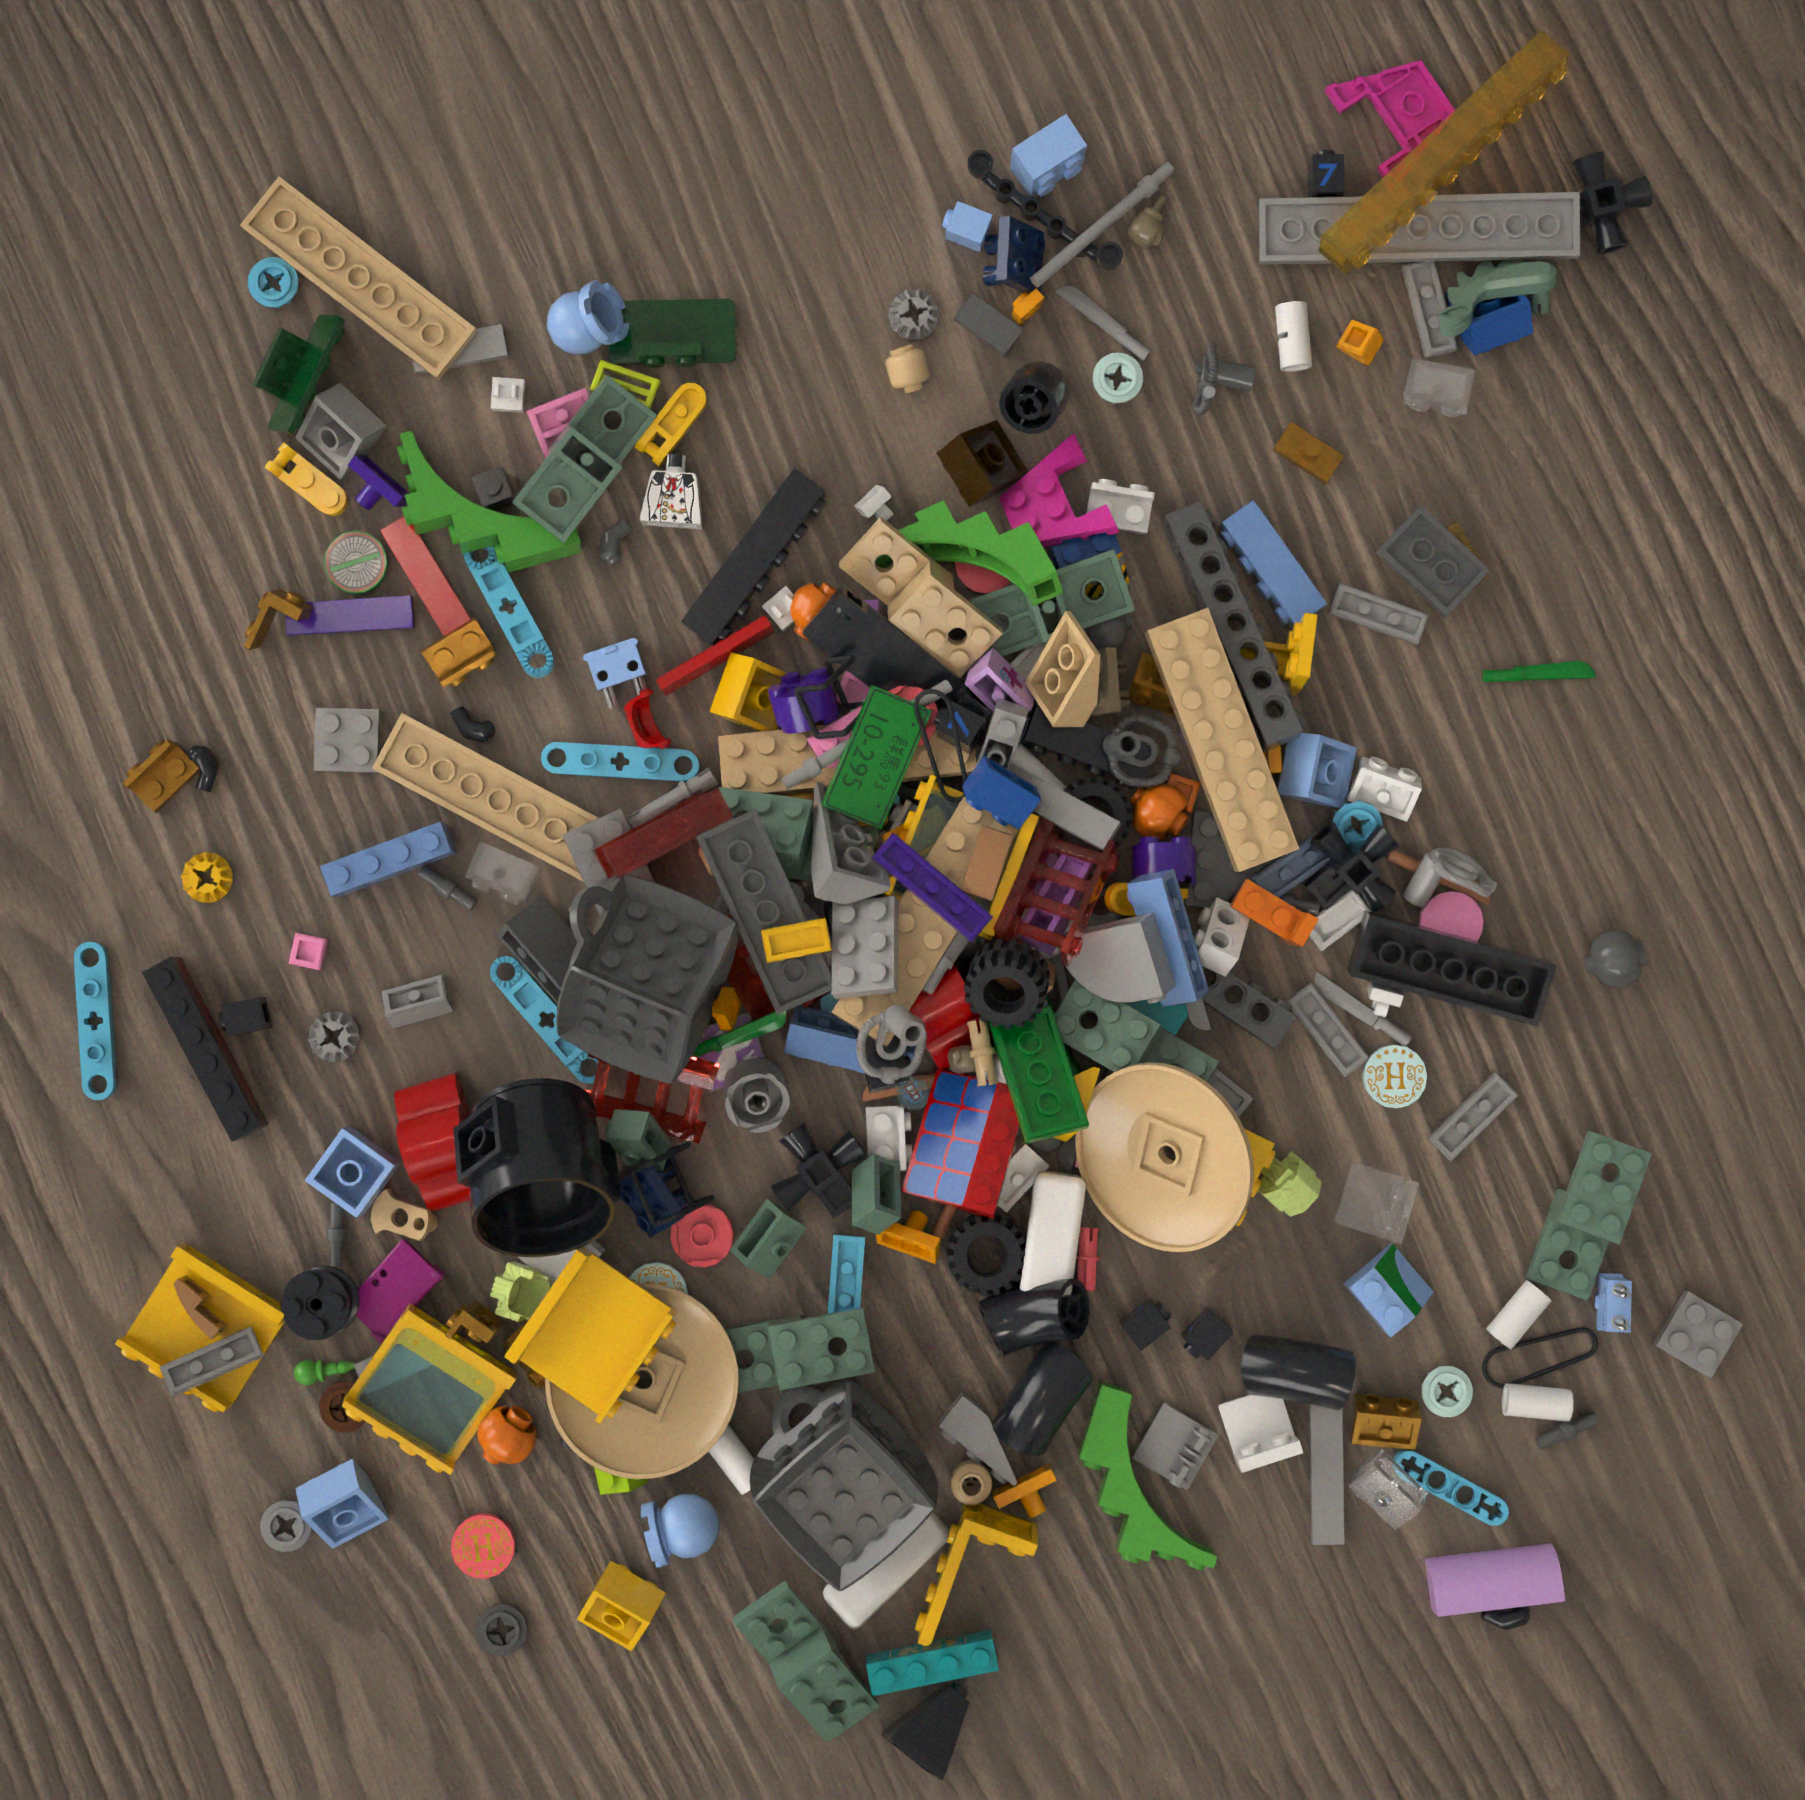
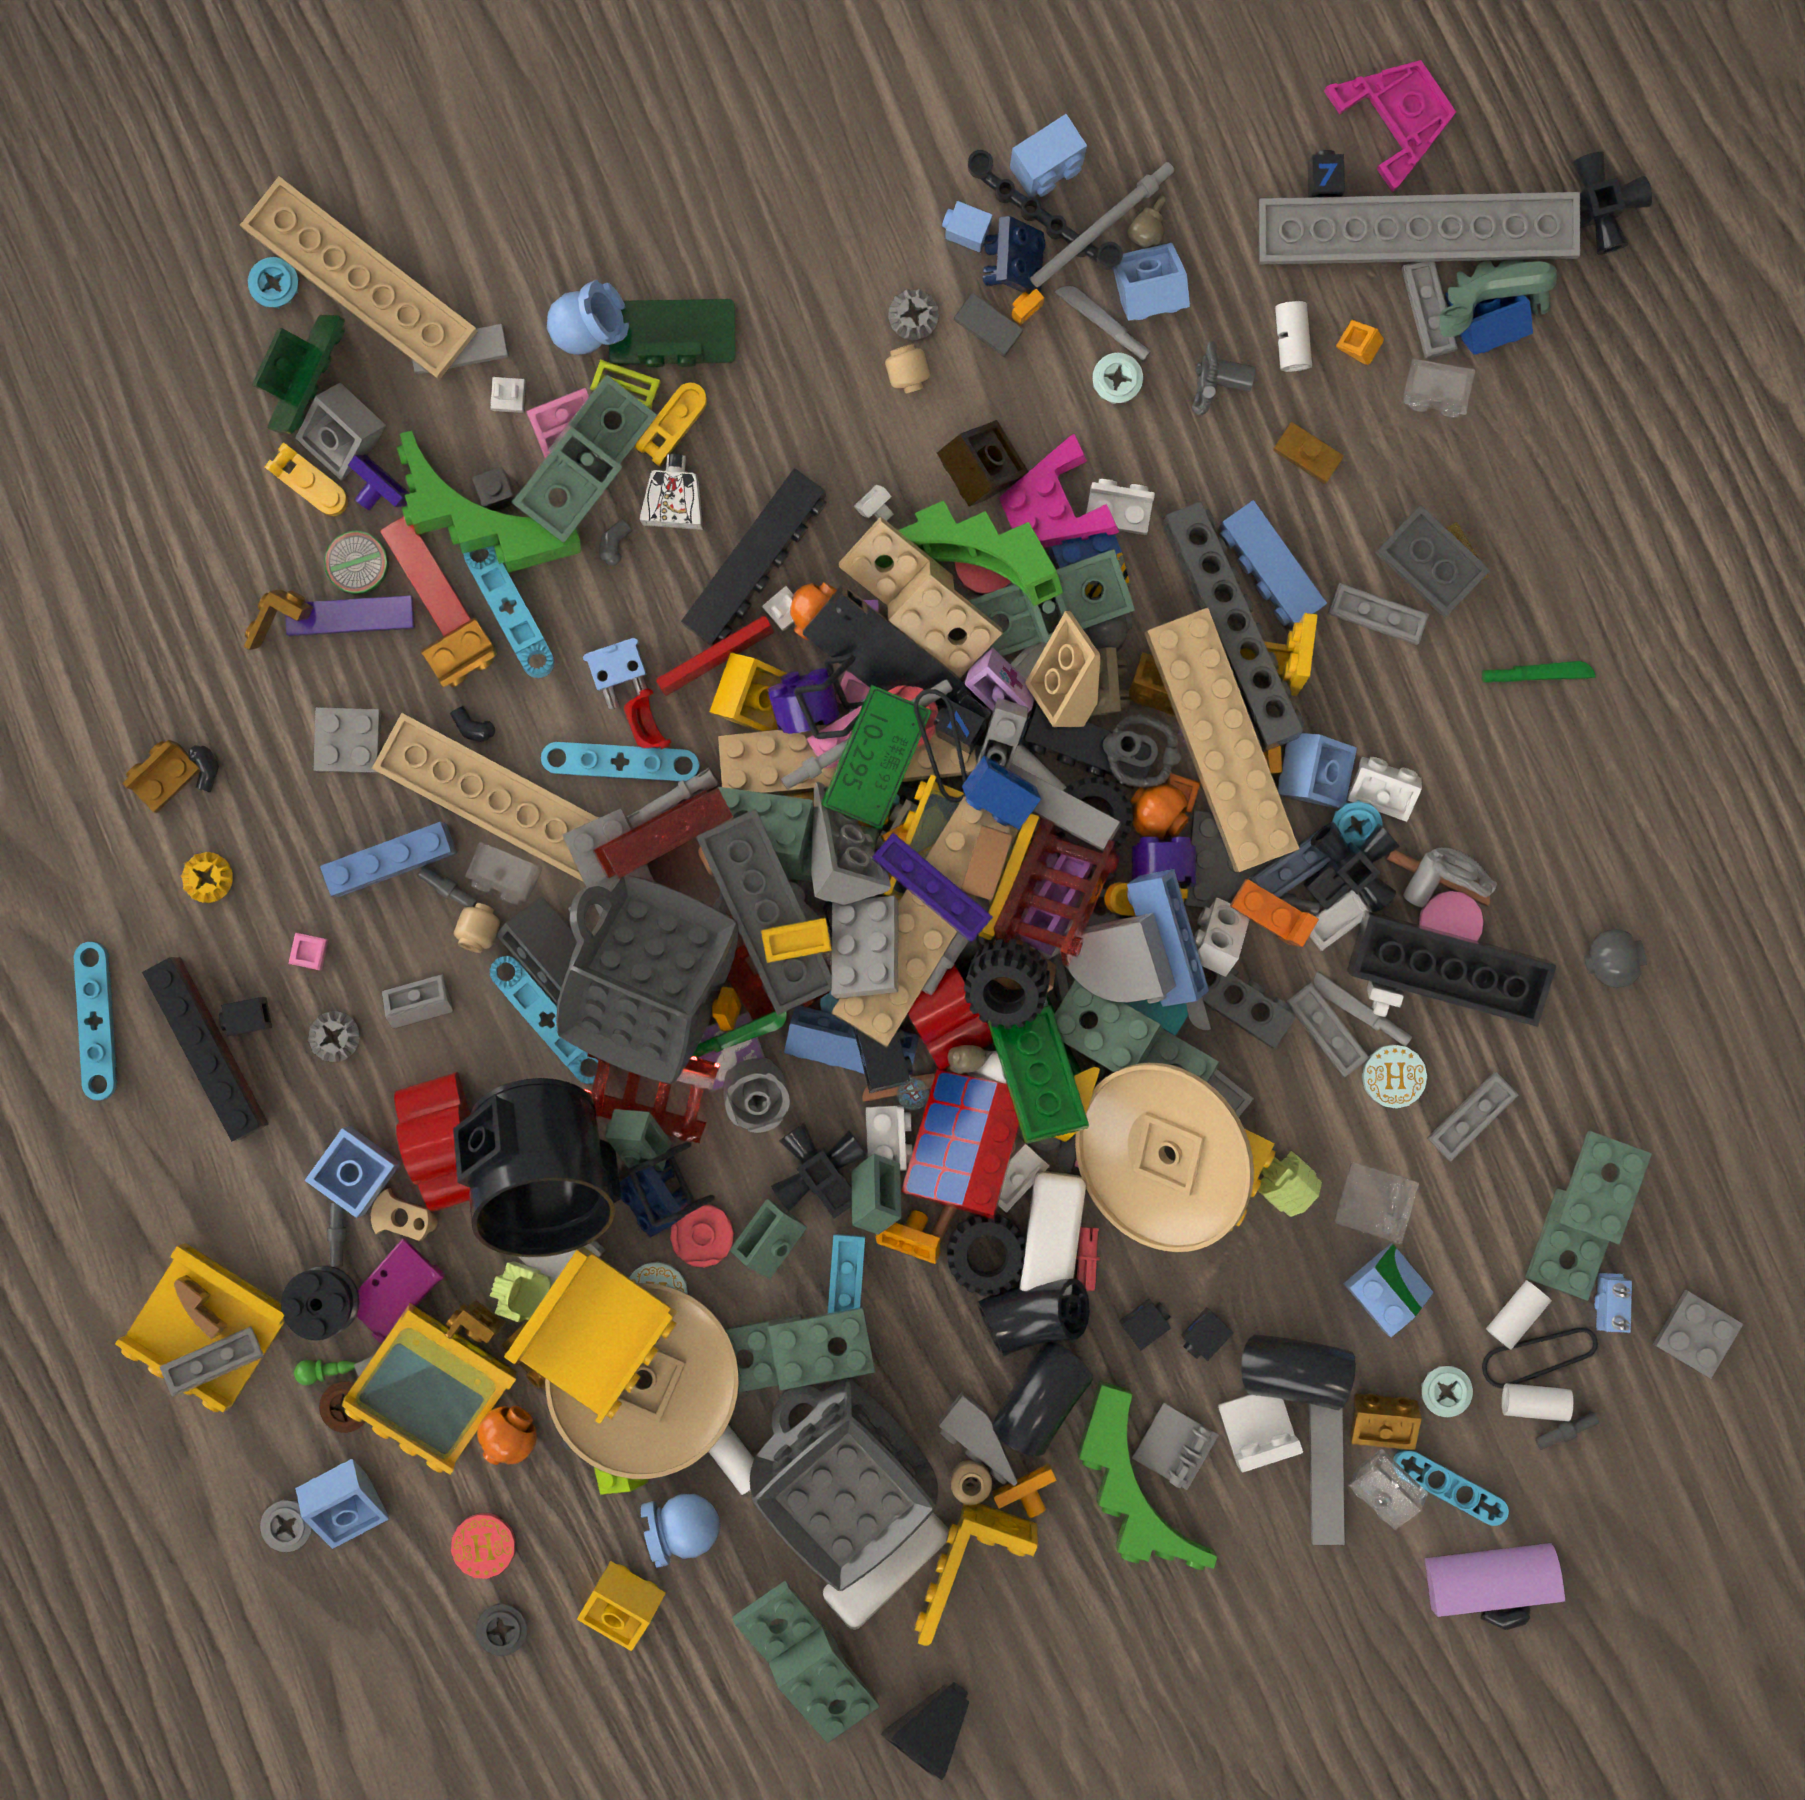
light grey piece [856,1004,927,1084] -> none
teal brick [866,1629,999,1696] -> none
tan pin [967,1020,998,1087] -> none
black brick [999,361,1070,434] -> none
clear yellow brick [1319,30,1570,275] -> none
none -> tan head [454,903,501,953]
none -> light blue slope [1114,243,1190,321]

